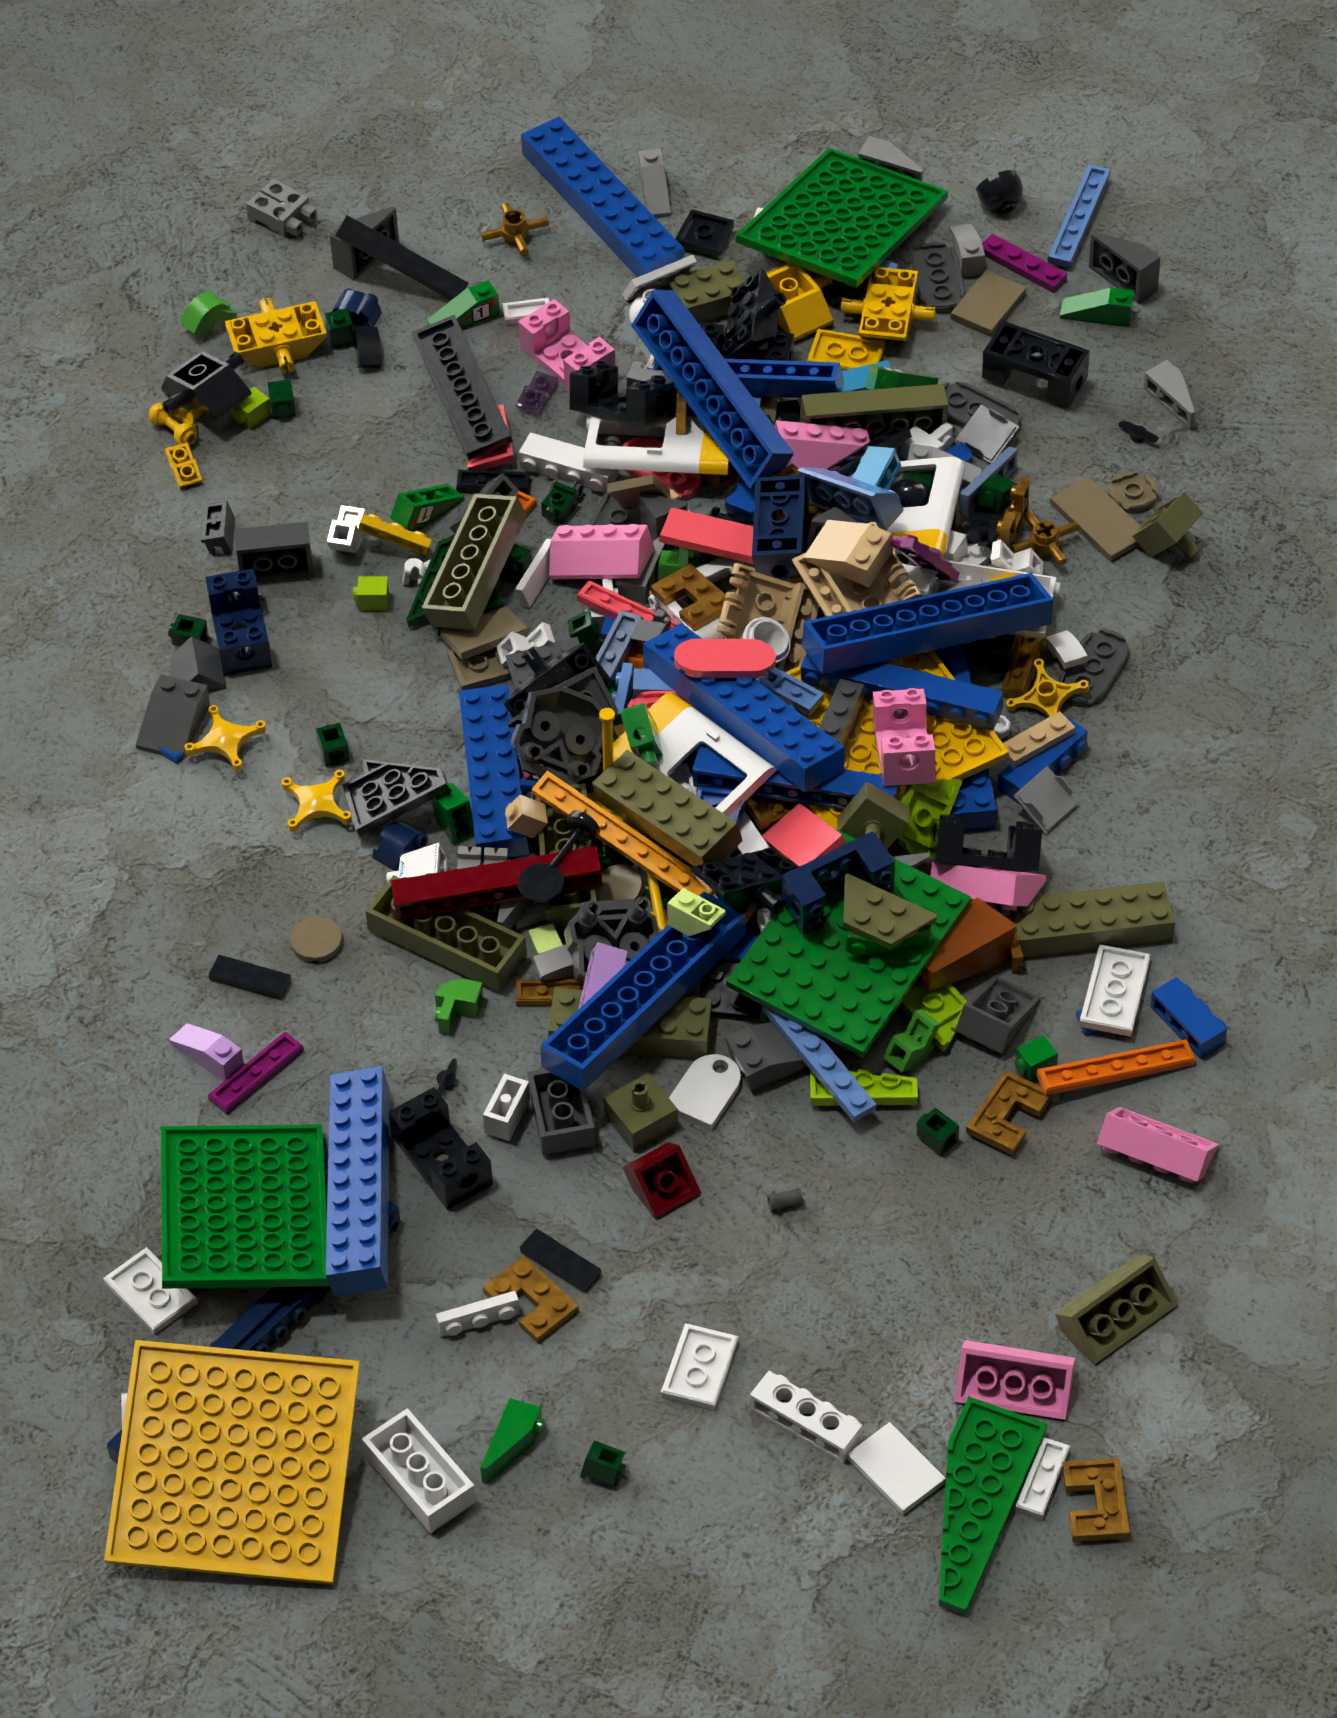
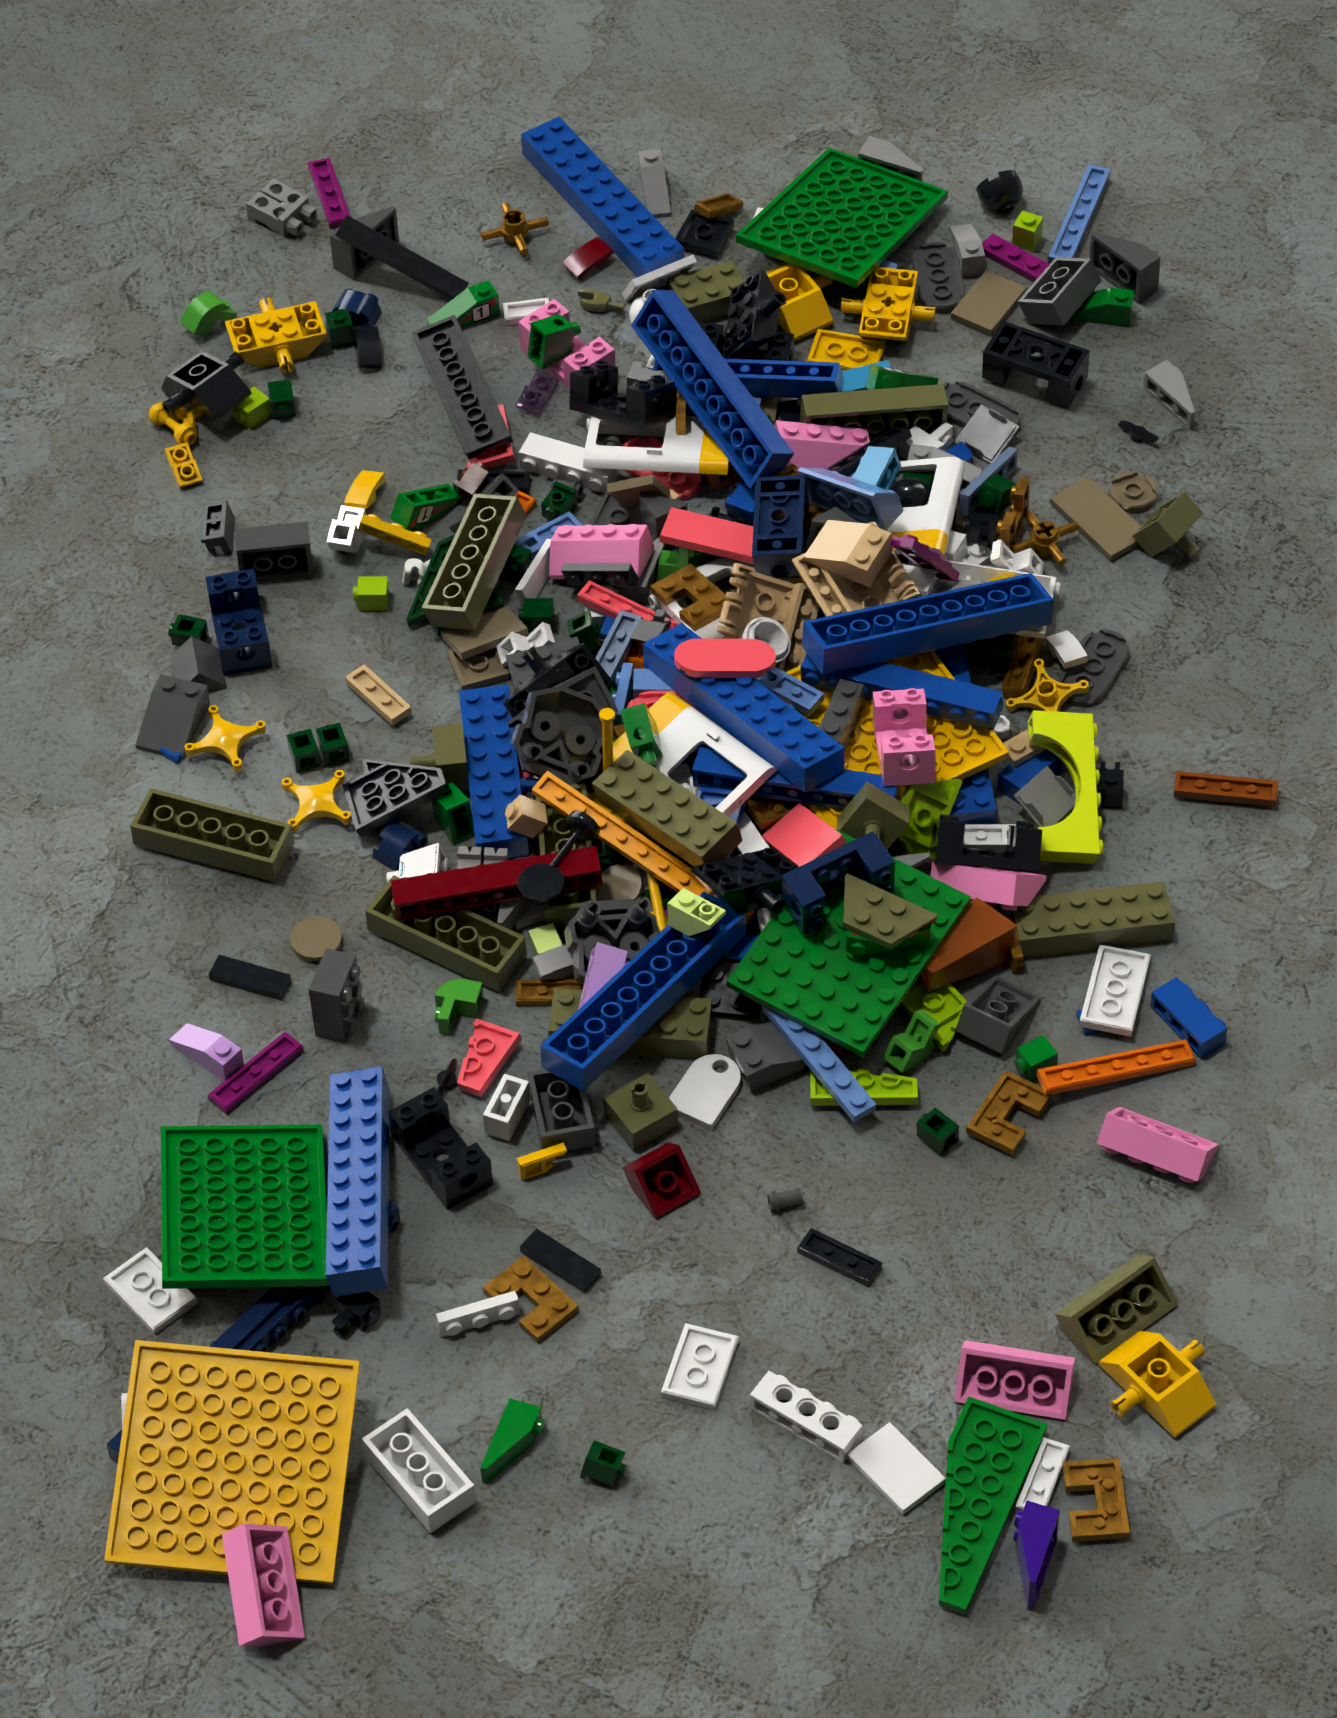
none -> olive brick [130,788,295,882]
none -> bright pink slope [222,1524,305,1647]
none -> dark green brick [286,729,321,773]
none -> magenta tile [308,158,351,229]
none -> dark grey brick [308,948,365,1043]
none -> black brick [332,1292,381,1337]
none -> yellow slope [344,470,385,510]
none -> tan plate [345,664,412,726]
none -> olive brick [410,723,470,795]
none -> brick [453,462,491,501]
none -> coral wing [457,1018,522,1097]
none -> medium blue plate [514,511,583,561]
none -> yellow tile [517,1142,567,1180]
none -> dark green brick [519,598,554,633]
none -> green torso [528,314,581,370]
none -> black plate [561,563,639,587]
none -> dark red slope [562,236,614,280]
none -> olive hand [578,289,625,313]
none -> pearl gold tile [694,193,744,219]
none -> black tile [797,1228,882,1287]
none -> white plate [963,824,1016,851]
none -> lime brick [1012,211,1043,252]
none -> dark purple slope [1013,1501,1060,1611]
none -> dark grey brick [1018,257,1102,326]
none -> neon yellow arch [1027,710,1103,864]
none -> black brick [1097,762,1124,809]
none -> yellow slope [1098,1331,1216,1438]
none -> dark orange plate [1173,771,1278,807]

